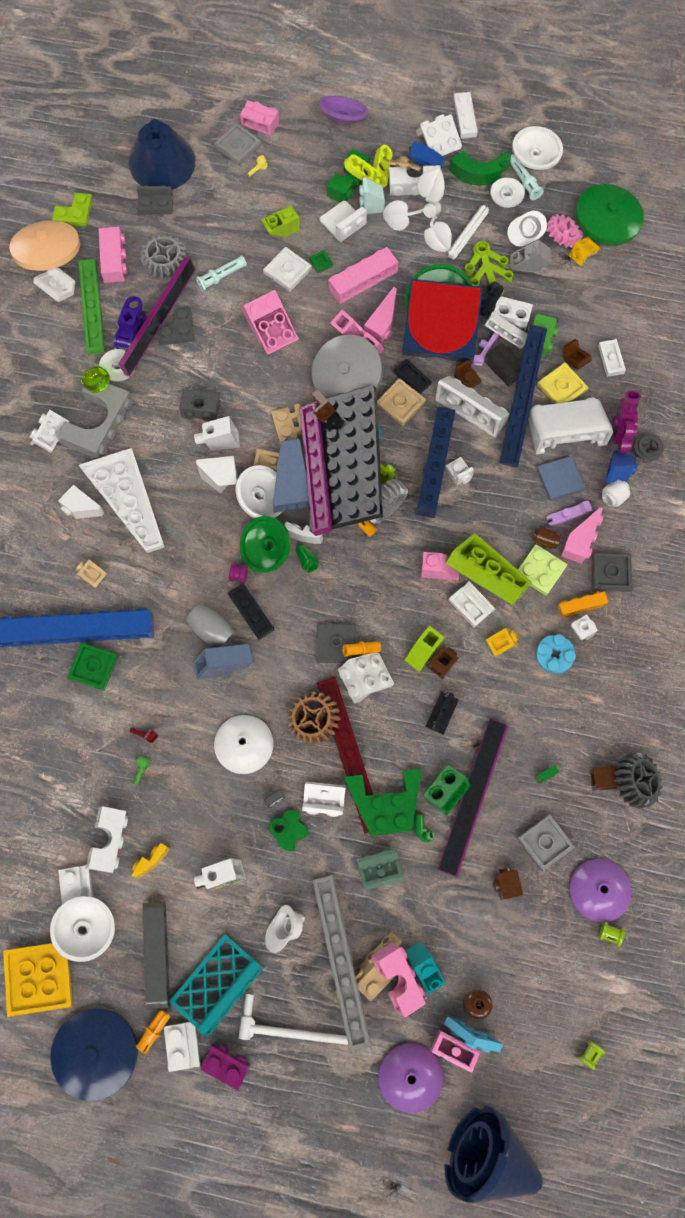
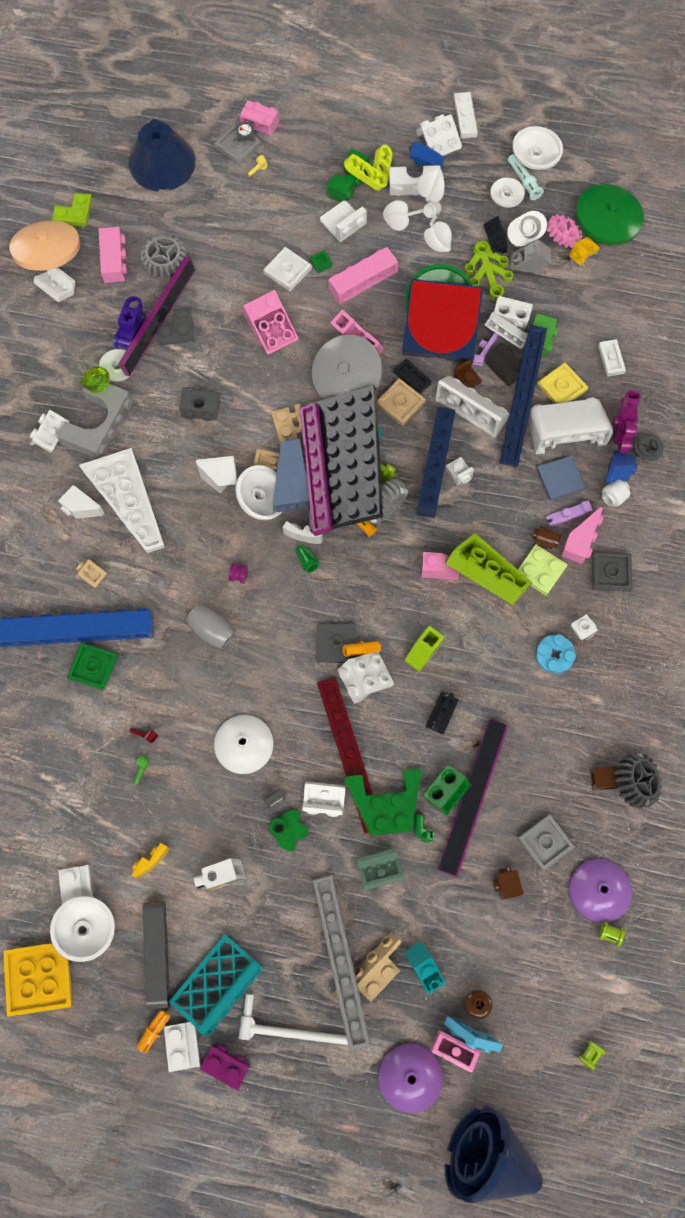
dark blue dish [50,1008,138,1101] -> none
bright green tile [78,259,105,354] -> none
white arch [85,806,128,873] -> none
dark grey bracket [137,185,173,214] -> none
sand blue slope [193,644,253,680] -> none
white torso [194,416,240,451] -> none
light aqua pin [195,255,247,291] -> none
black plate [227,583,275,641] -> none
green dish [240,516,291,573] -> none
lime slope [261,205,300,238] -> none
white piece [265,905,305,953] -> none
medium nougat gear [287,691,340,745] -> none
reddish brown bracket [312,389,336,422] -> none
medium lavender dish [319,96,368,125] -> none
light aqua slope [359,177,385,214] -> none
bright pink slope [364,287,397,345] -> none
bright pink arch [371,943,426,1018] -> none
tan plate [387,156,421,171] -> none
reddish brown brick [428,646,459,680] -> none
white axle [447,205,489,260] -> none
white plate [448,581,495,628] -> none
green arch [449,151,511,186] -> none
black plate [480,281,503,316] -> none
yellow bracket [486,628,519,657] -> none
green tile [535,765,559,784] -> none
light orange piece [557,591,609,618] -> none
reddish brown bracket [562,339,592,370] -> none
none -> tile [236,122,254,141]
none -> black hinge [483,215,509,254]

